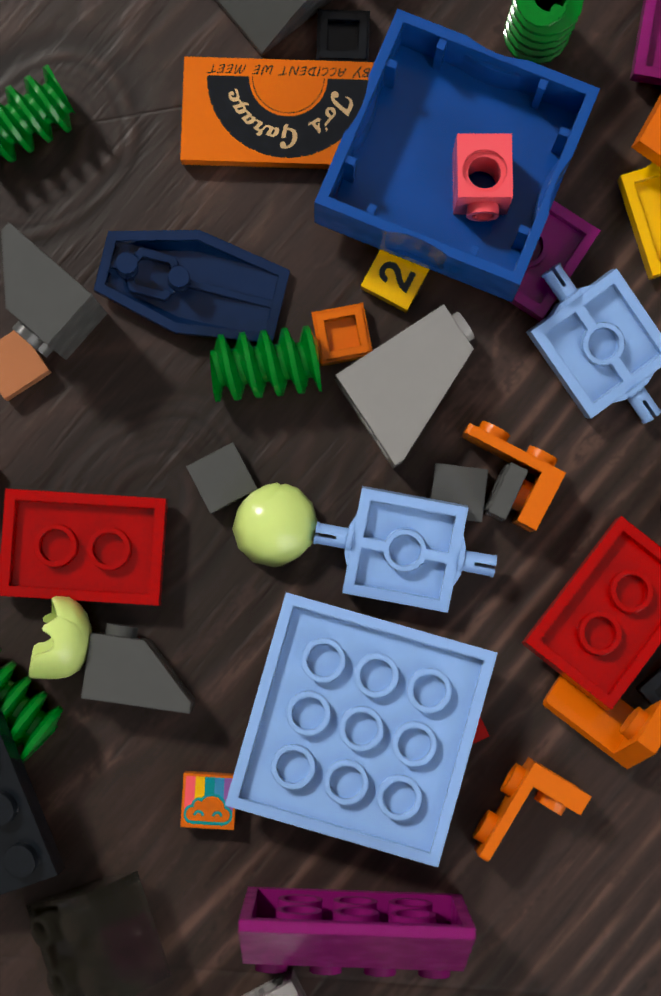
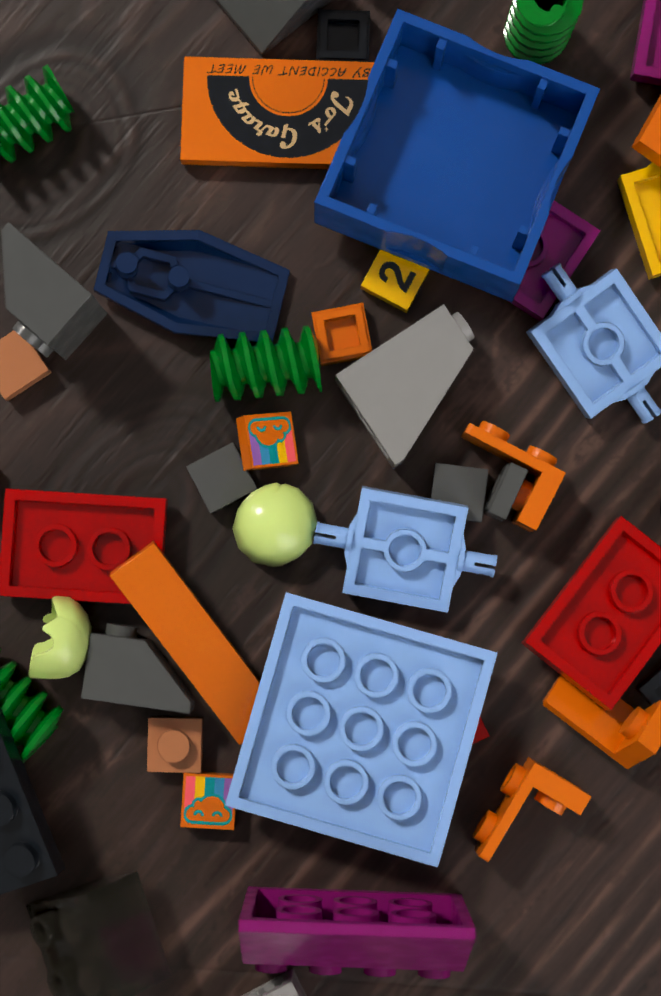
coral brick [452,133,513,222] -> none
none -> orange tile [110,541,260,745]
none -> nougat plate [147,716,204,773]
none -> tile [236,411,299,471]

